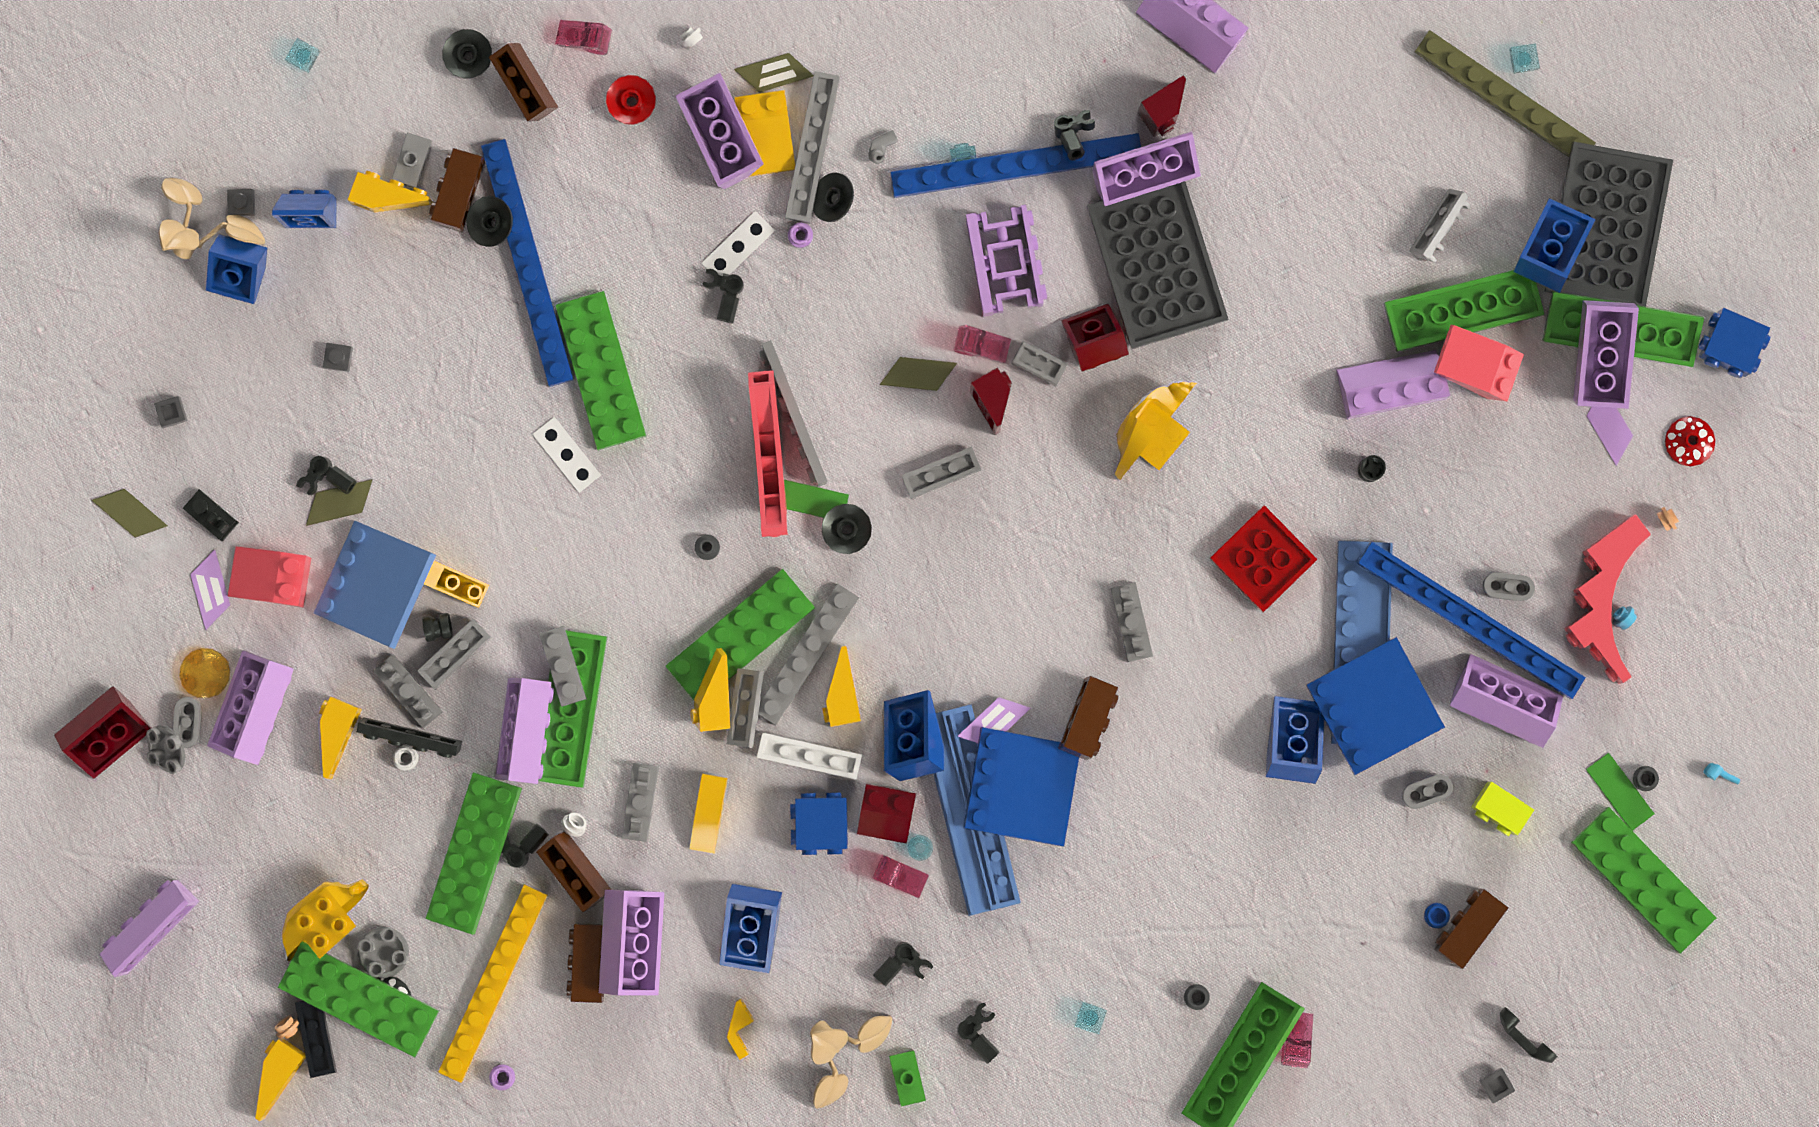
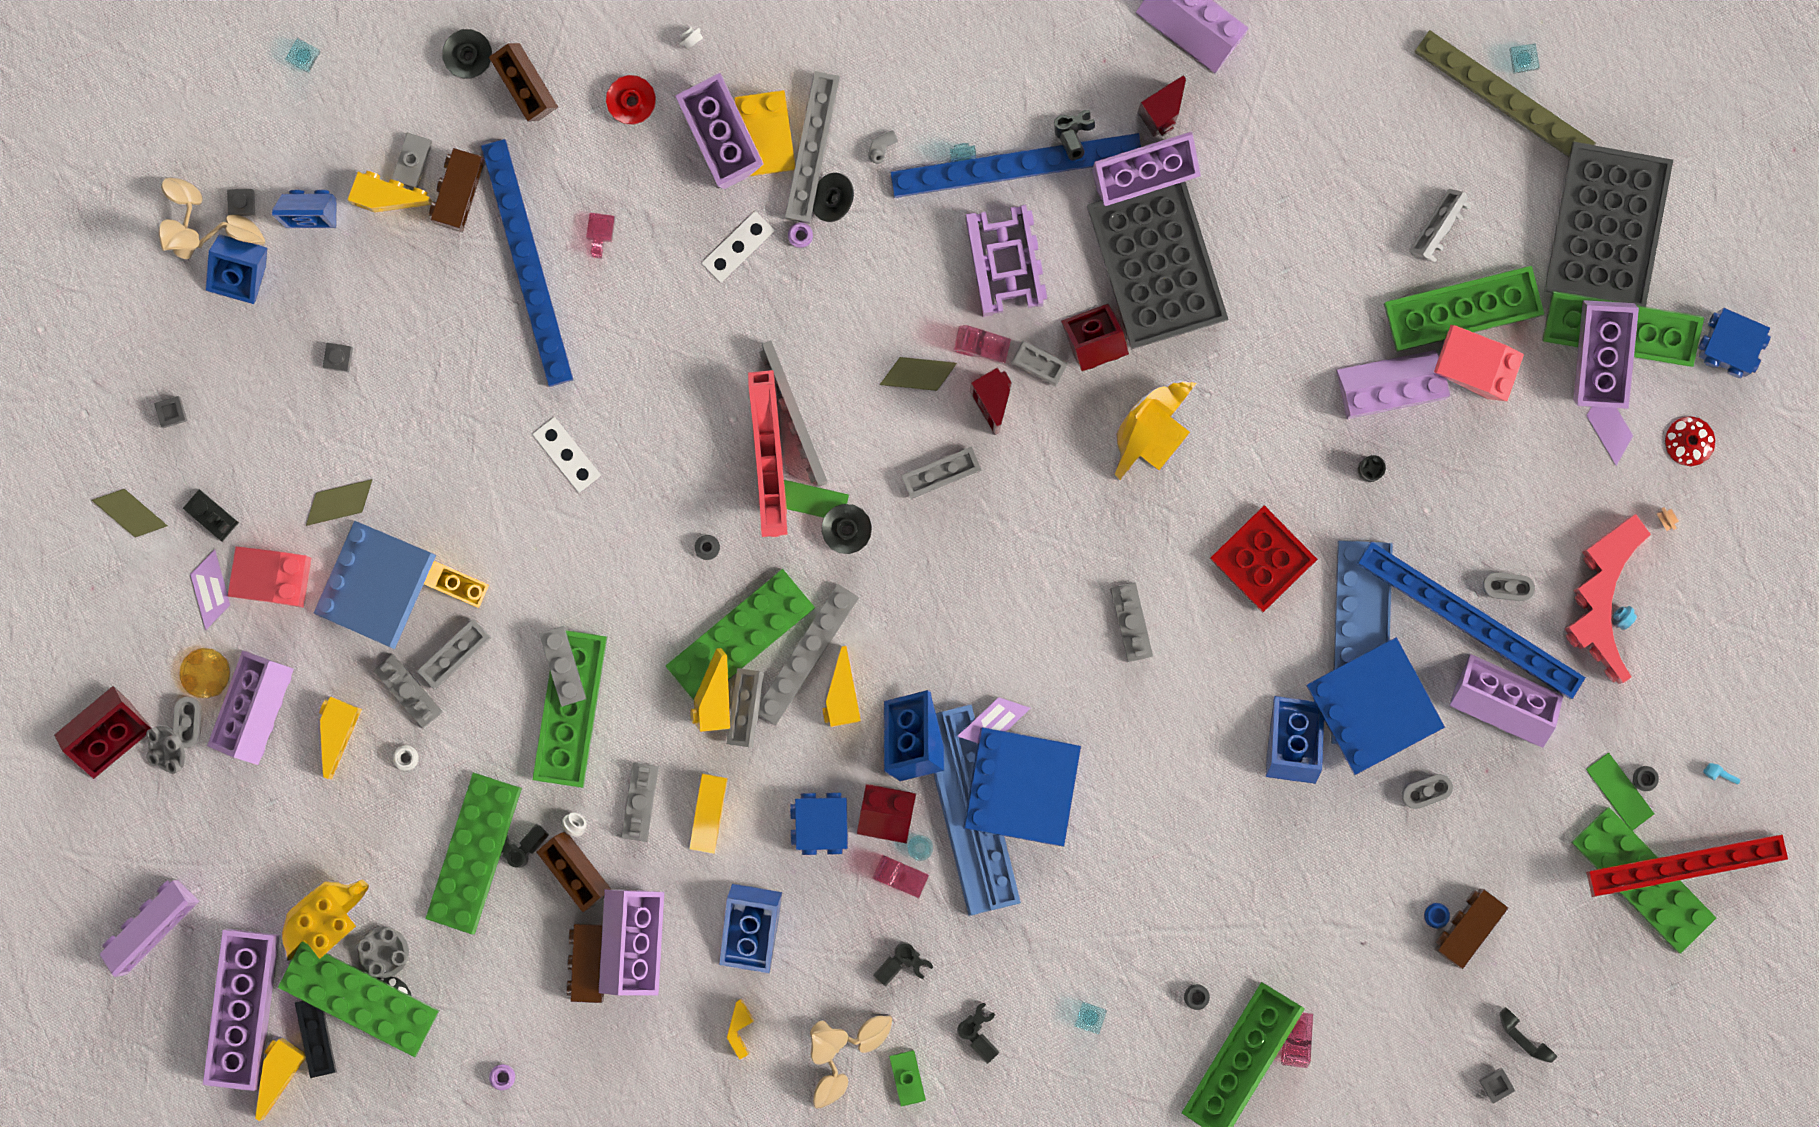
light nougat plate [274,1016,299,1039] -> none
pearl dark grey bar [296,456,357,496] -> none
pearl dark grey plate [356,717,462,758] -> none
pearl dark grey wheel [422,613,453,642] -> none
yellow plate [438,884,548,1083] -> none
pearl dark grey dish [466,196,513,247] -> none
lavender slope [495,678,553,784] -> none
clear pink plate [555,20,612,55] -> none
bright green plate [555,291,647,451] -> none
pearl dark grey bar [703,269,744,324] -> none
olive sticker [734,53,814,93] -> none
white plate [757,733,862,780] -> none
reddish brown brick [1058,676,1119,760] -> none
neon yellow brick [1471,781,1534,837] -> none
blue slope [1513,198,1596,293] -> none
none -> lavender brick [203,929,279,1091]
none -> clear pink plate [586,213,615,259]
none -> red plate [1586,834,1788,897]

